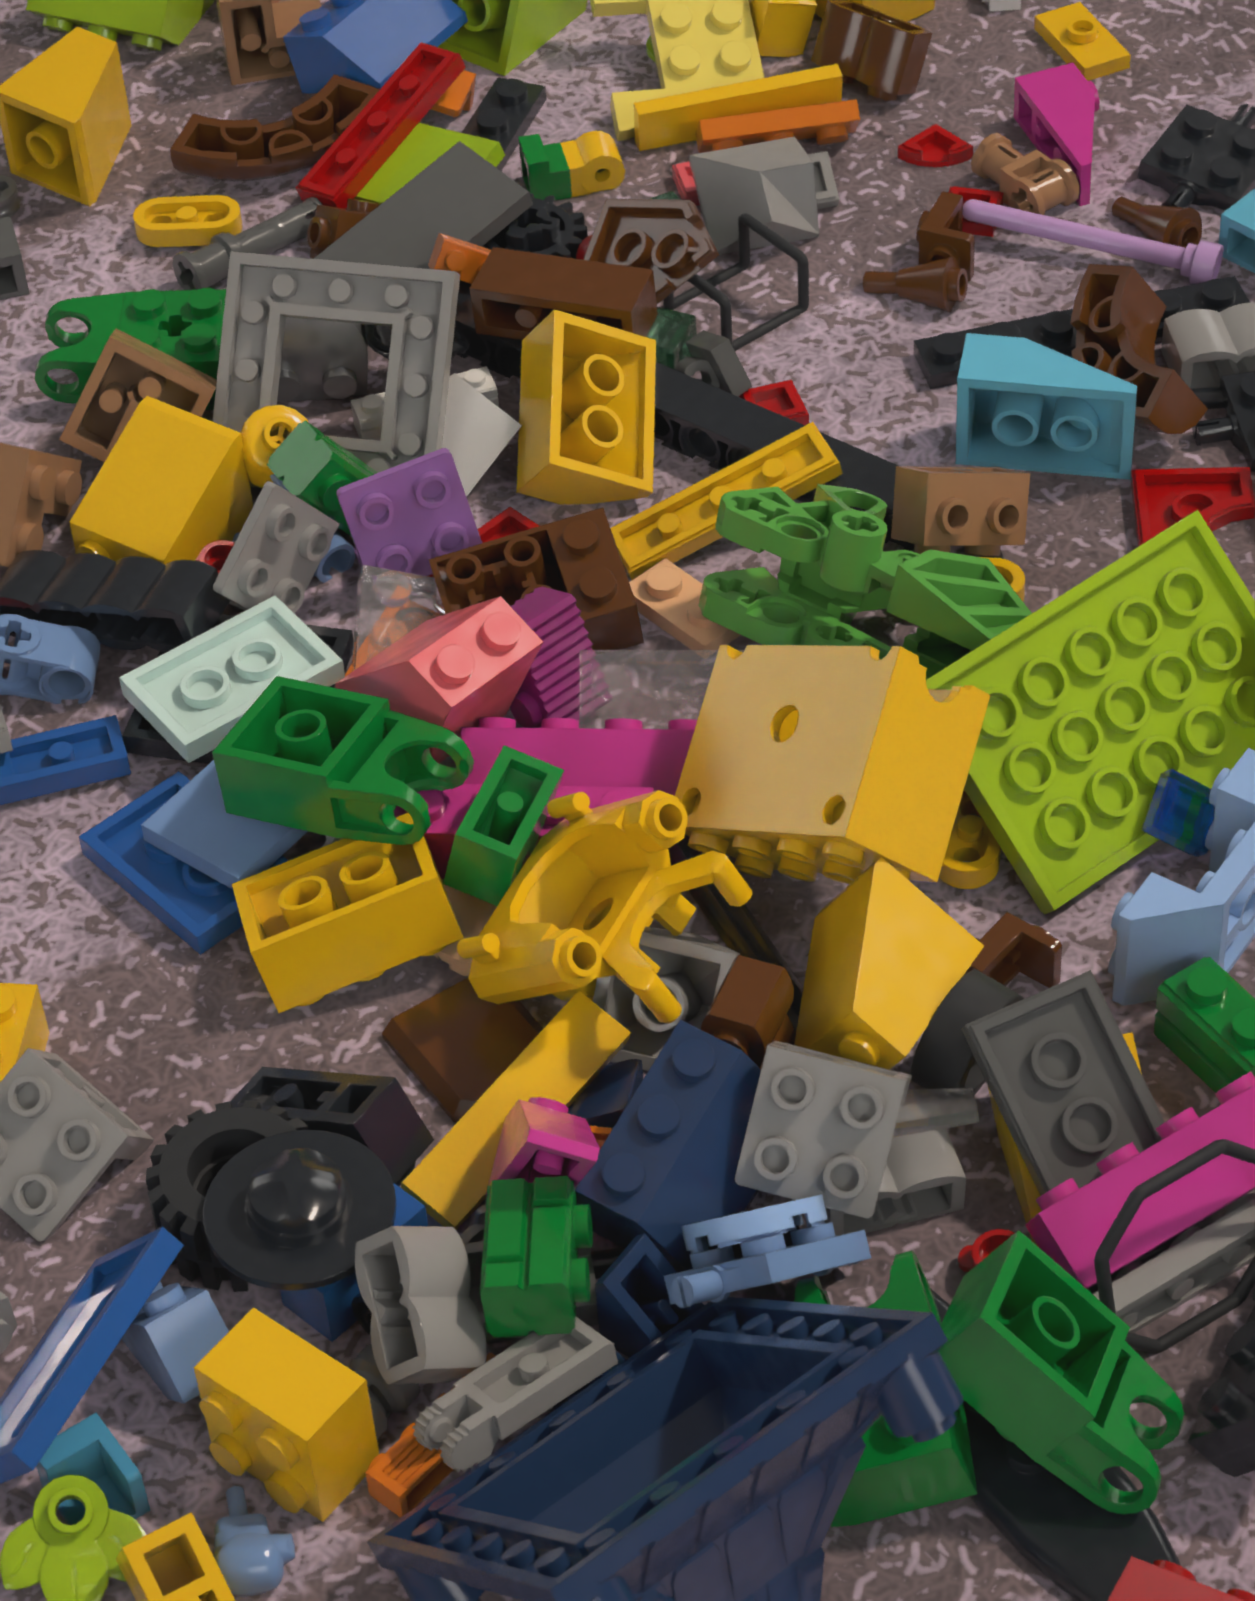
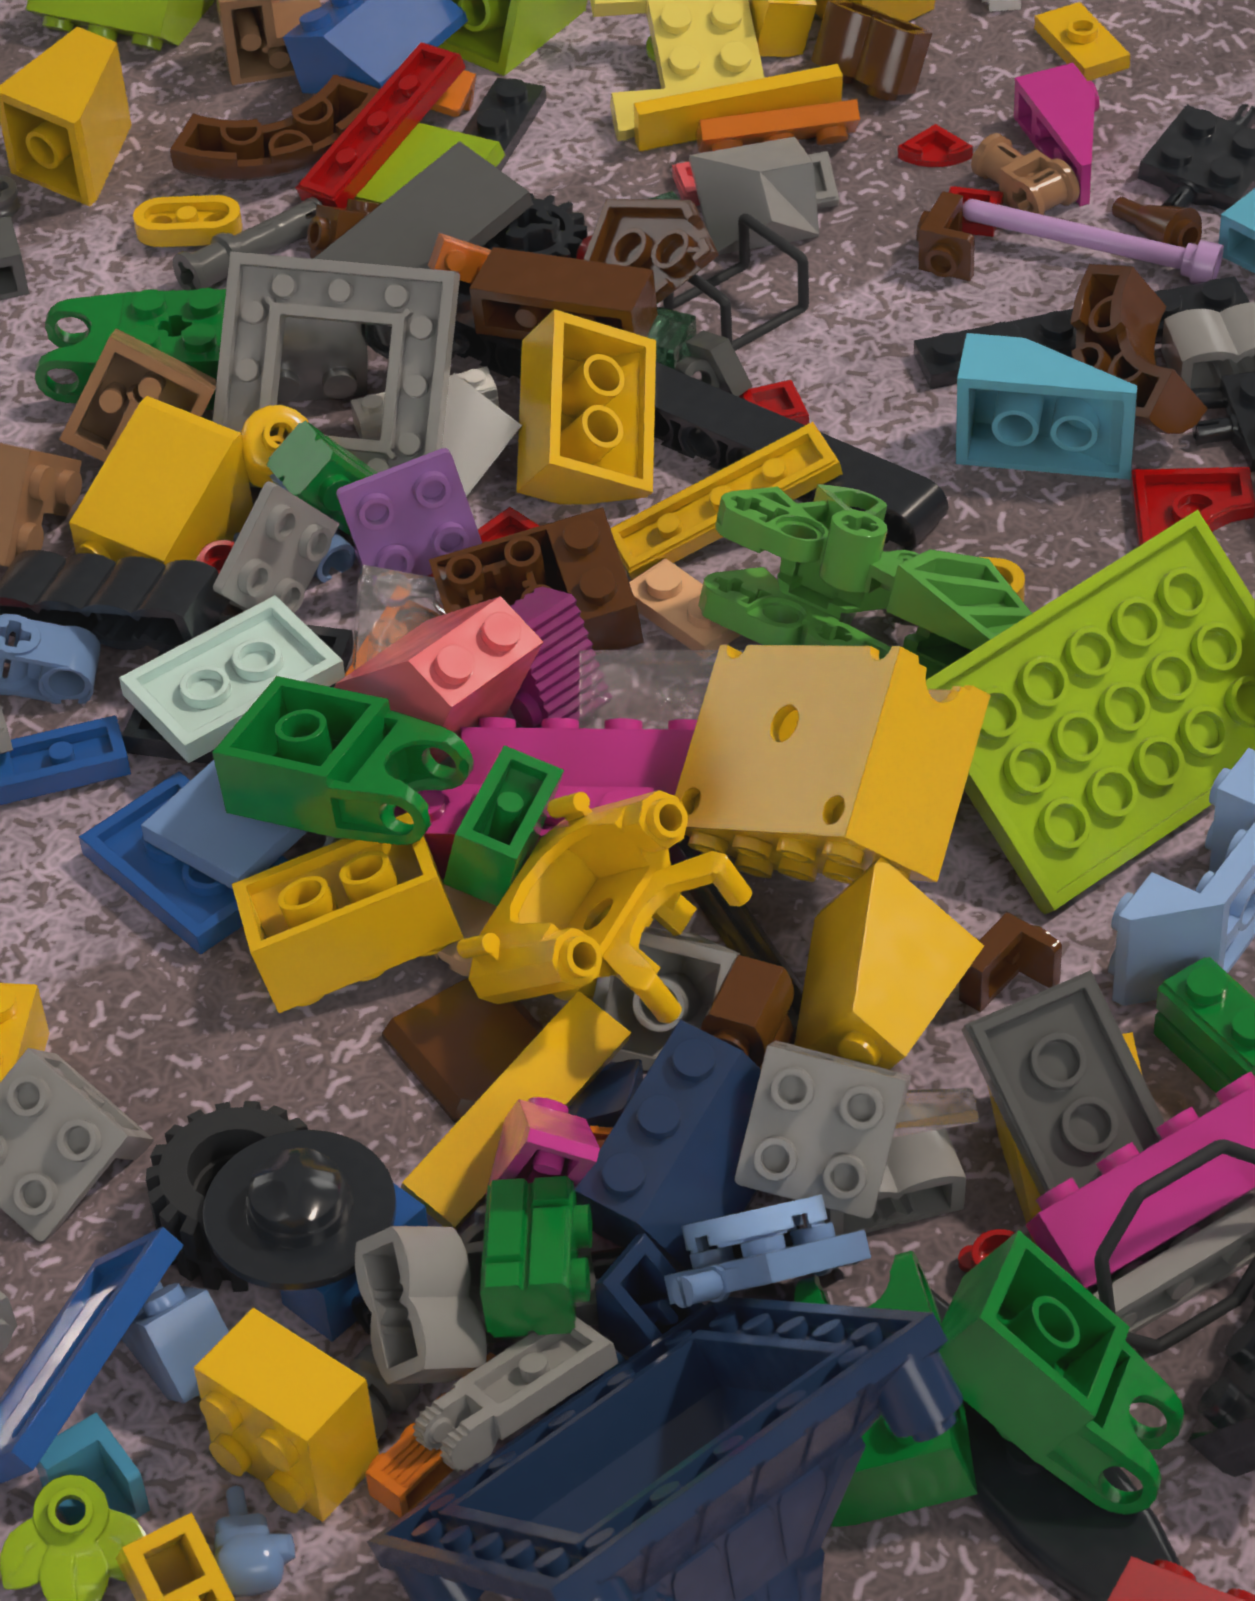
black slope [230,1067,434,1184] -> none
leg [518,131,625,200] -> none
reddish brown cone [863,257,968,313] -> none
medium nougat brick [891,466,1030,556] -> none
black tyre [910,969,1024,1107] -> none
yellow plate [939,790,1001,889] -> none
tile [1142,769,1215,857] -> none

